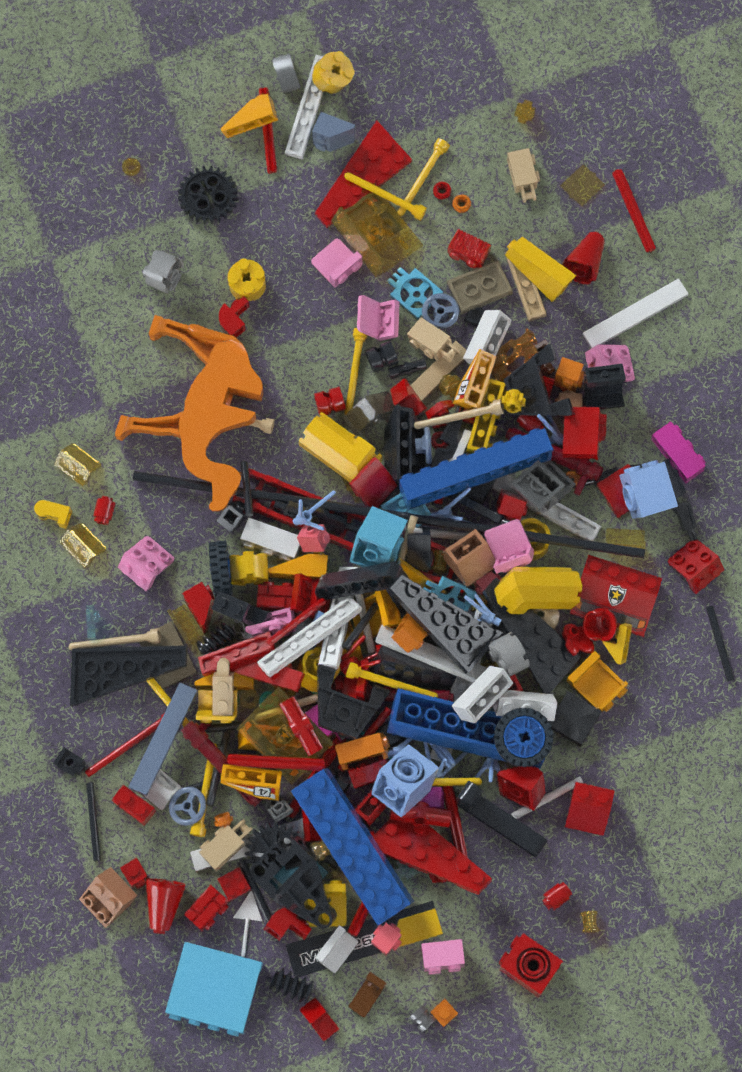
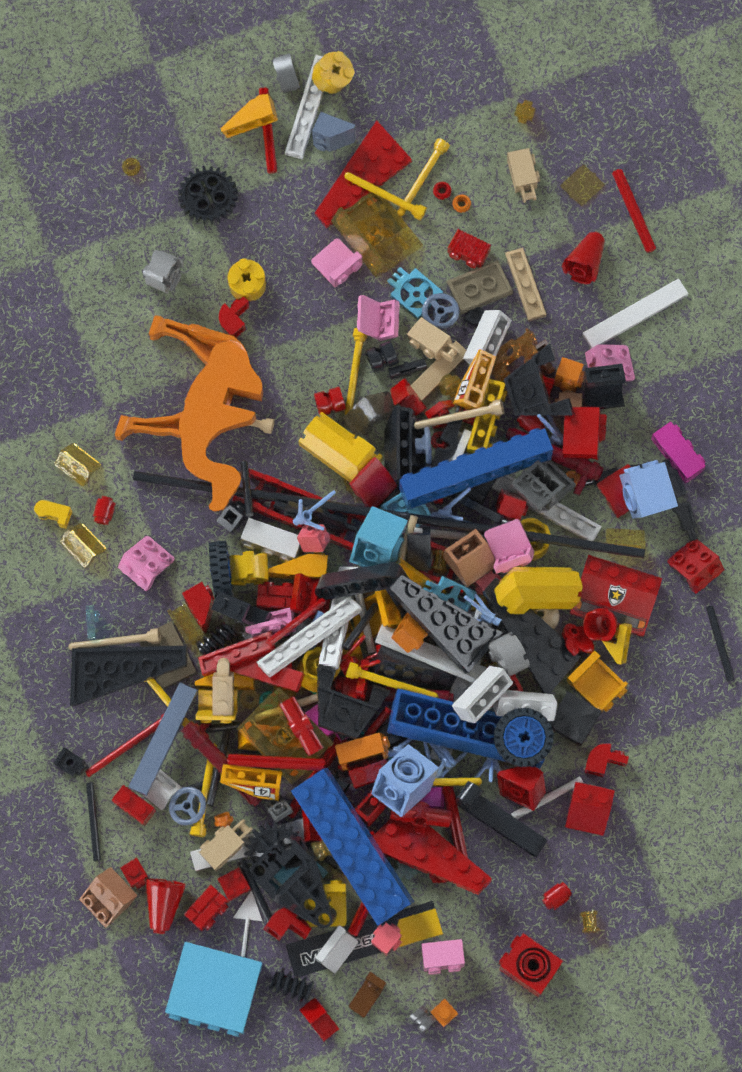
yellow gear [501,389,526,413] -> none
yellow slope [505,237,576,302] -> none
none -> red brick [584,743,629,777]

